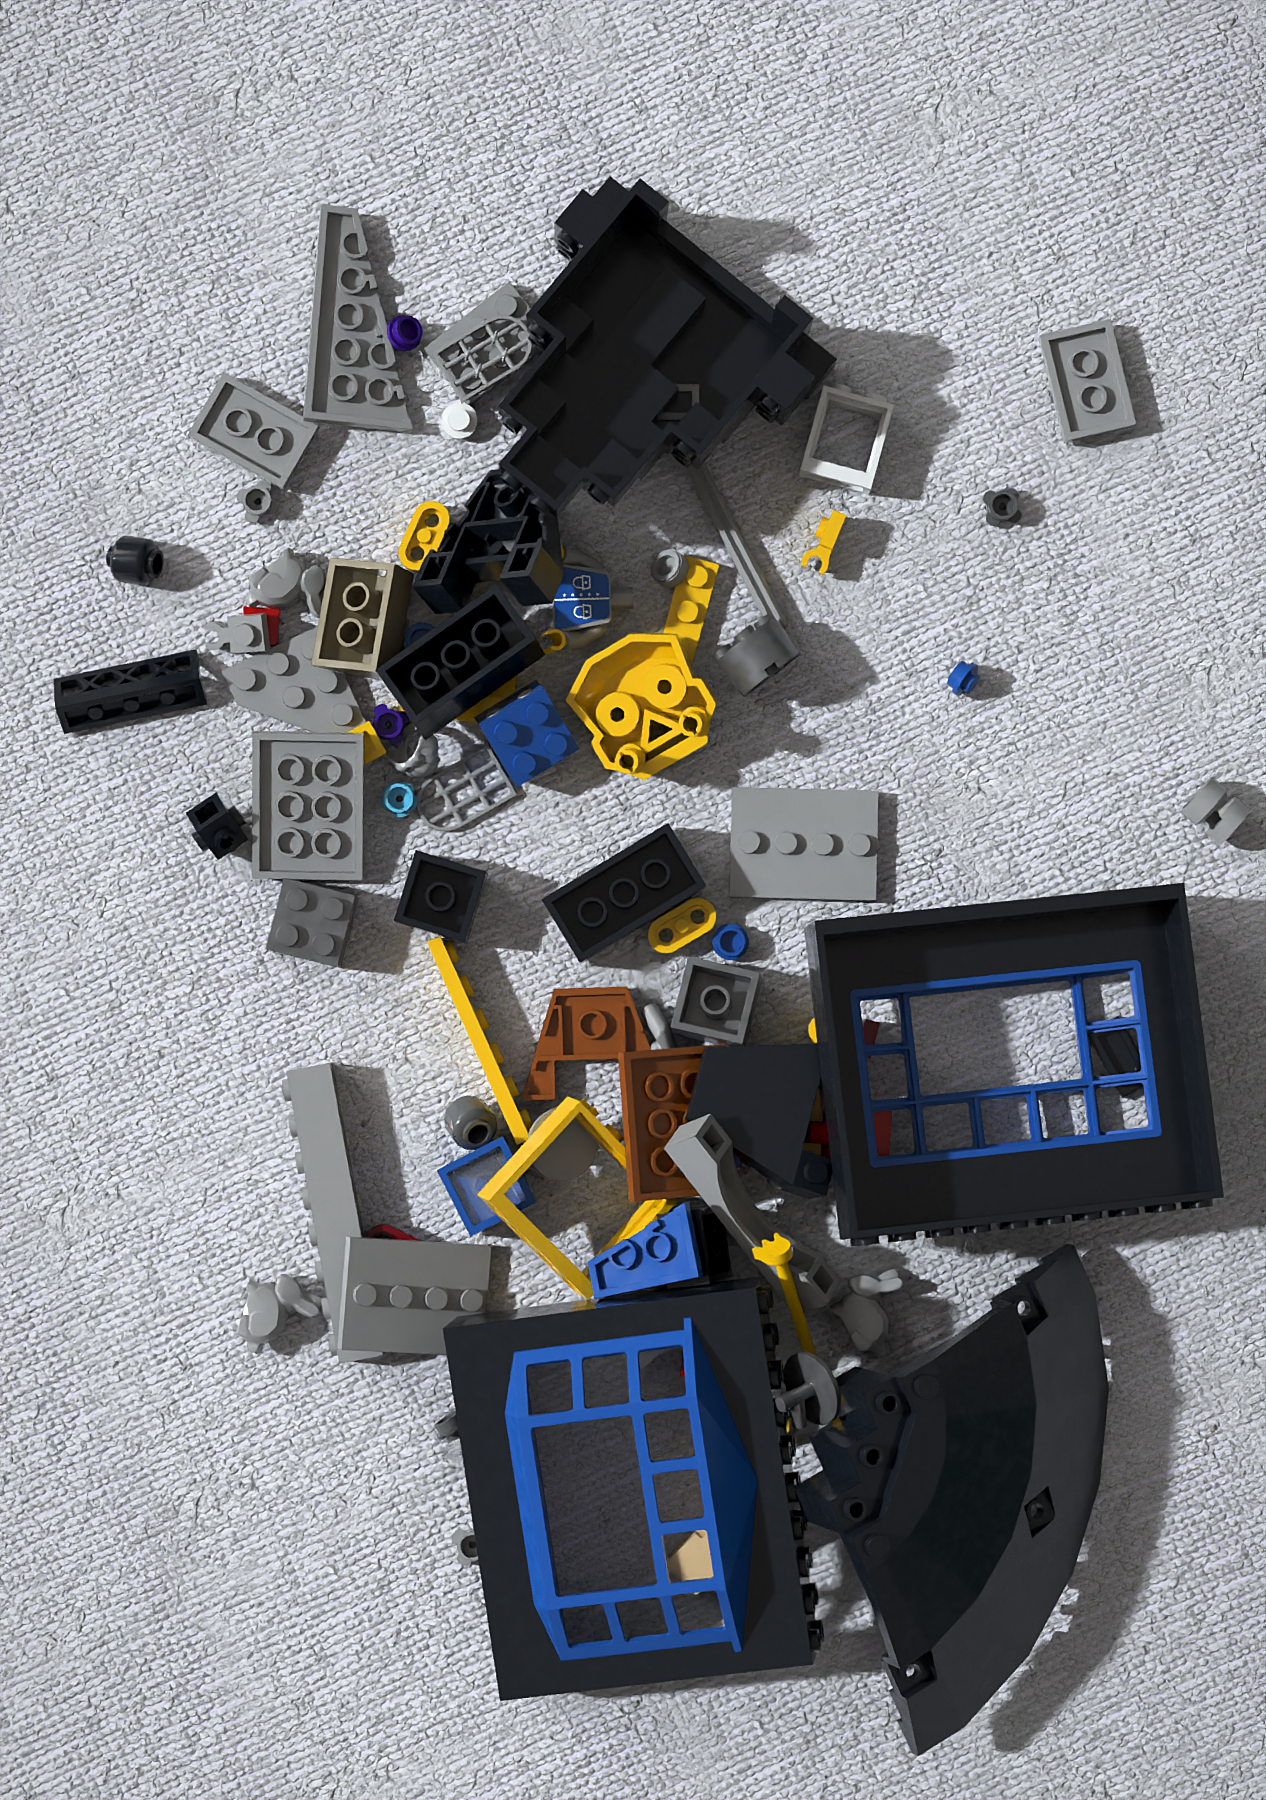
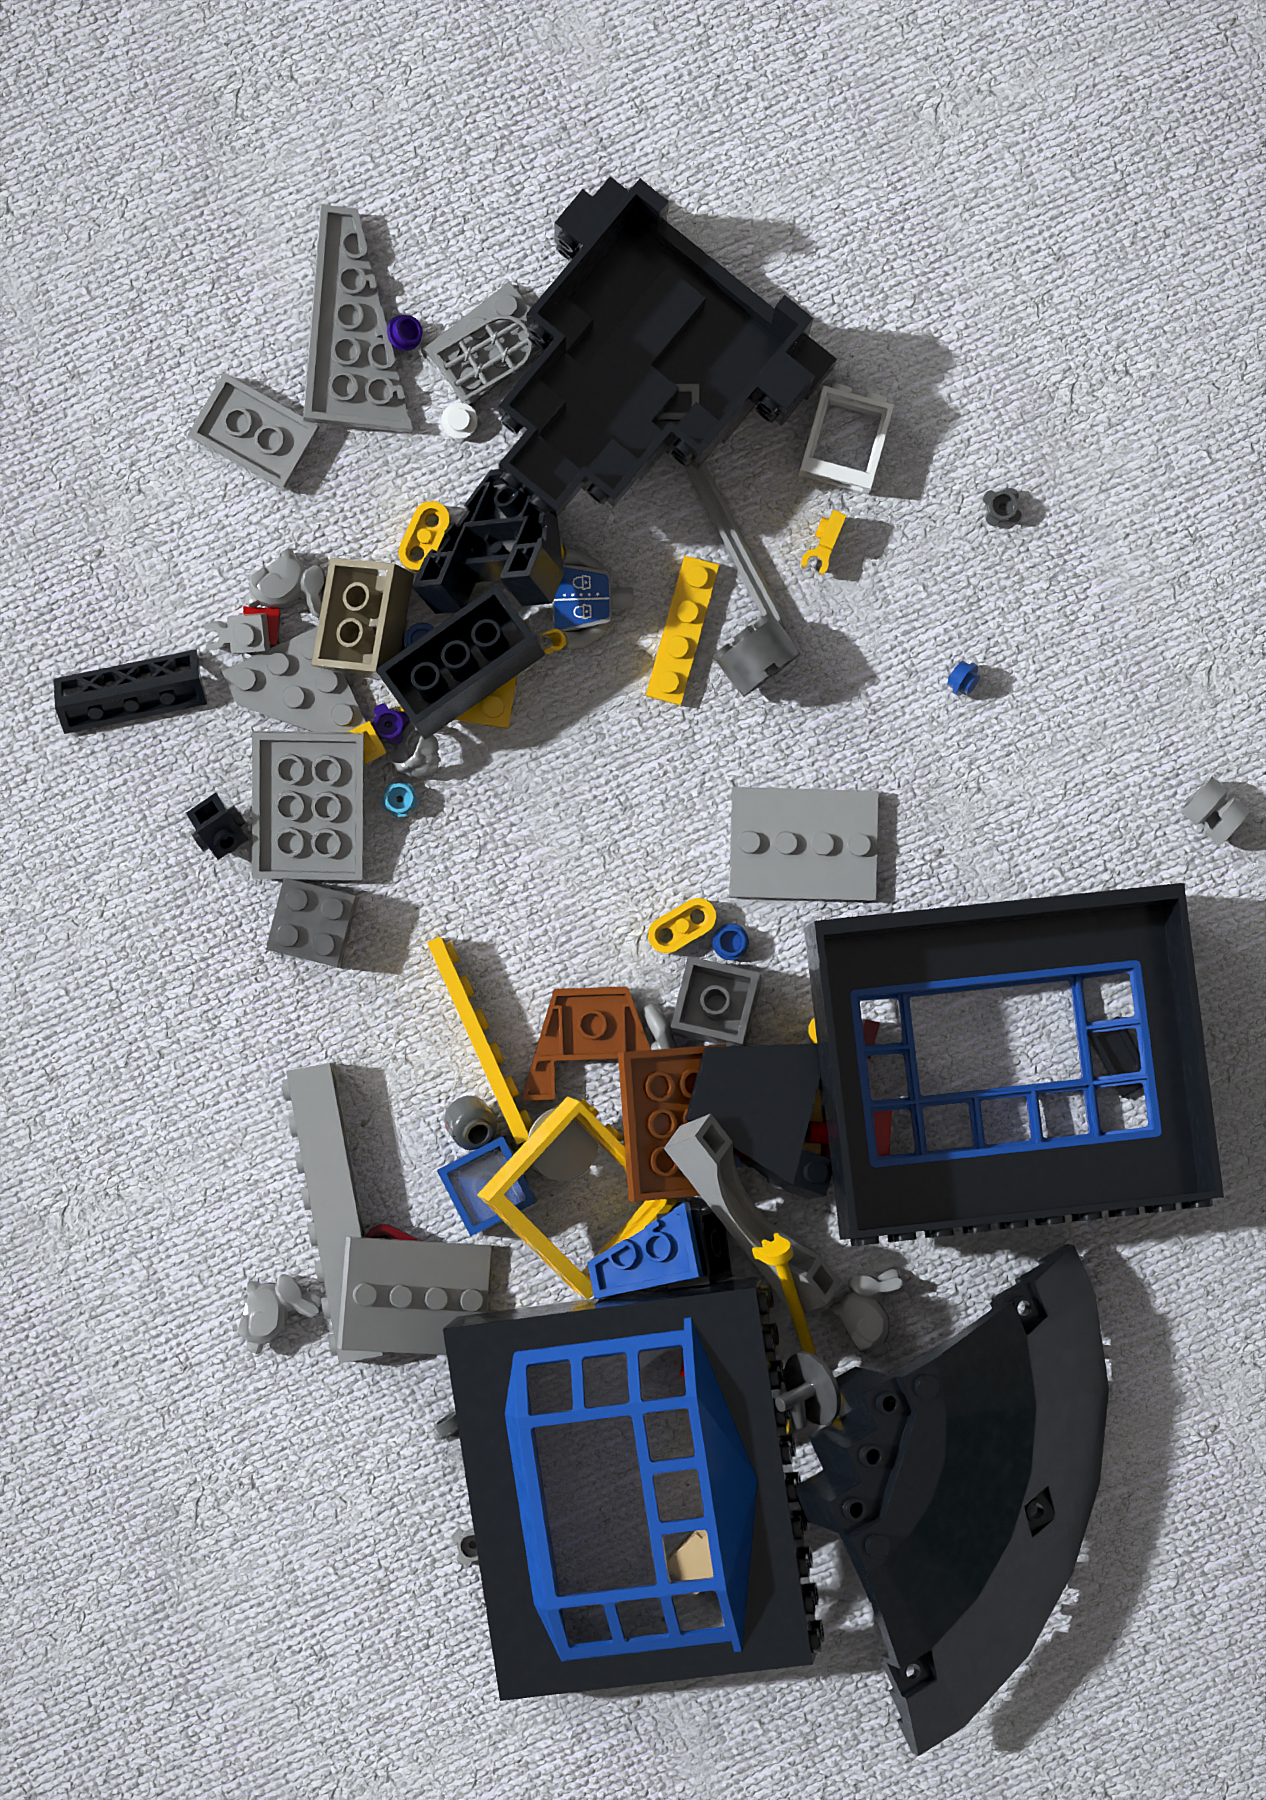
black head [106,536,164,585] -> none
light grey plate [237,481,279,523] -> none
black brick [394,850,488,944] -> none
light grey window [416,745,517,832] -> none
blue piece [474,679,580,787] -> none
black brick [541,823,706,964] -> none
yellow brick [565,632,718,780] -> none
light grey tile [651,549,688,588] -> none
clear piece [922,1231,979,1259] -> none
light grey plate [1038,319,1136,443] -> none

